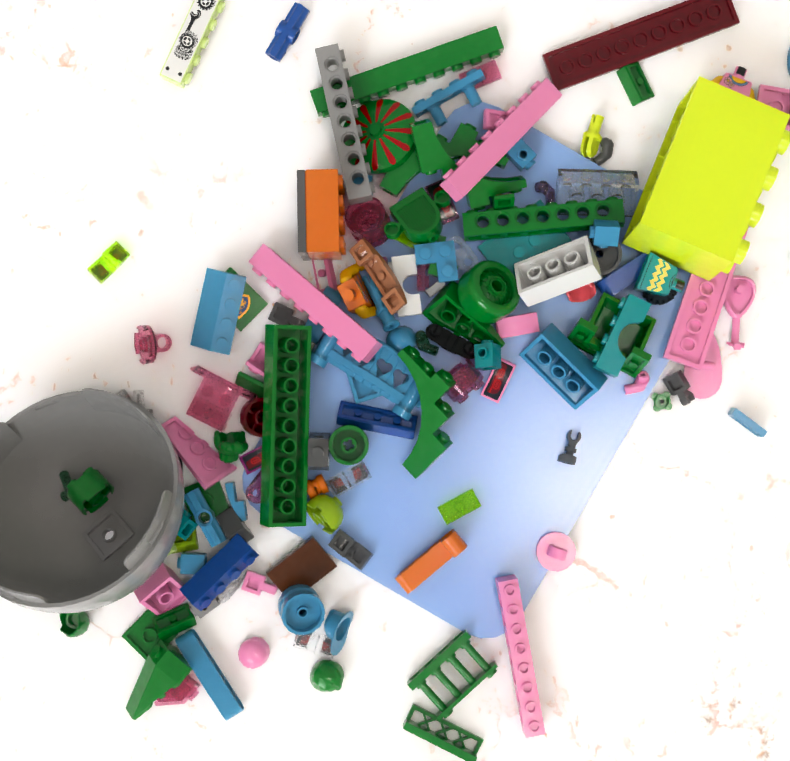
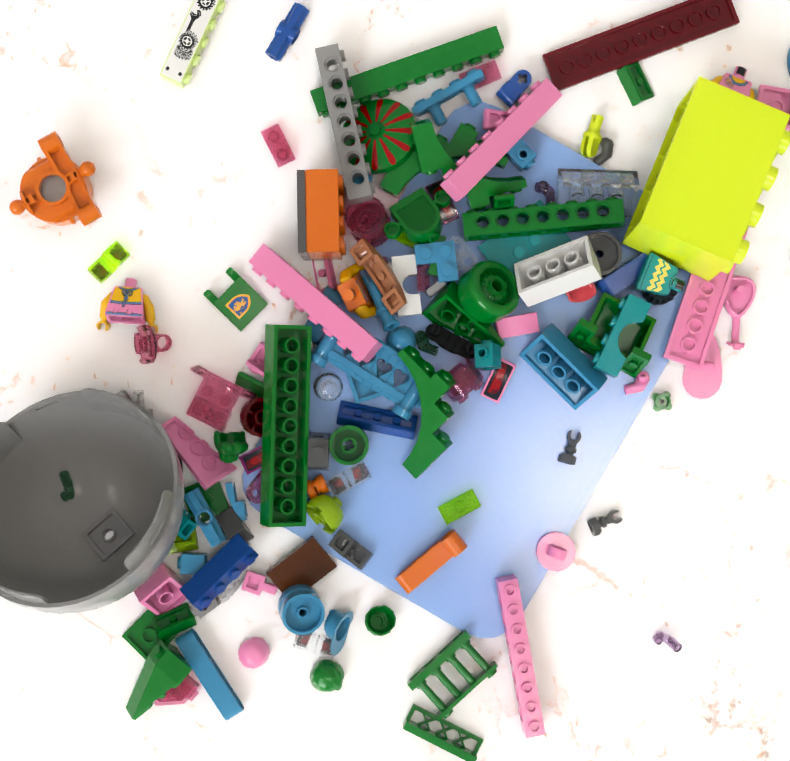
green hair [59,612,90,638] -> none
green brick [67,467,114,515] -> none
dark azure slope [190,268,247,355] -> none
dark grey plate [268,302,305,326] -> none
dark azure brick [589,219,620,248] -> none
dark grey plate [662,370,695,406] -> none
dark azure tile [727,408,768,437] -> none
none -> orange piece [9,131,103,226]
none -> torso [96,278,158,334]
none -> clear pink slope [261,123,296,168]
none -> clear hair [313,370,343,402]
none -> green hair [364,605,396,636]
none -> blue piece [496,70,532,108]
none -> dark grey piece [587,510,623,536]
none -> clear purple arm [652,631,682,652]

